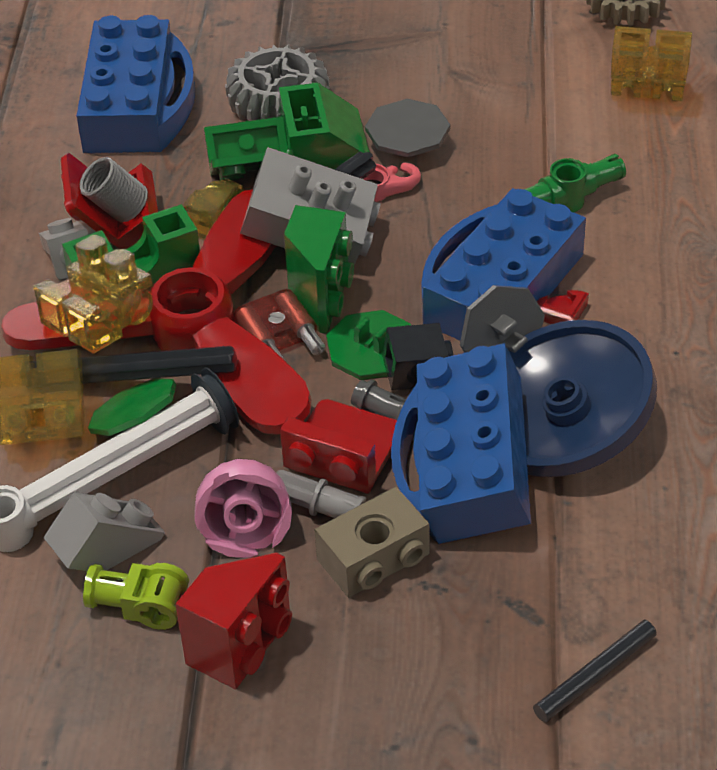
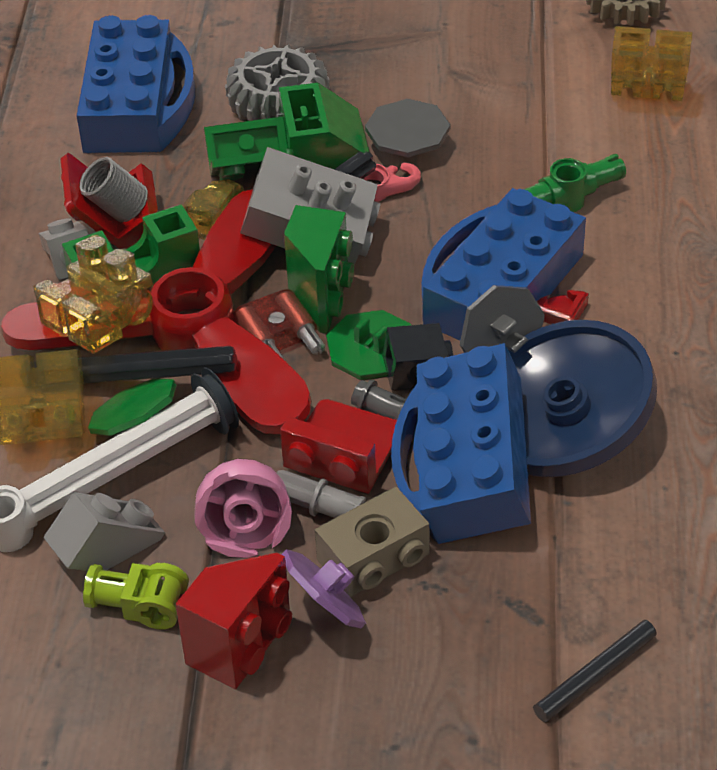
none -> medium lavender piece [281,549,366,629]

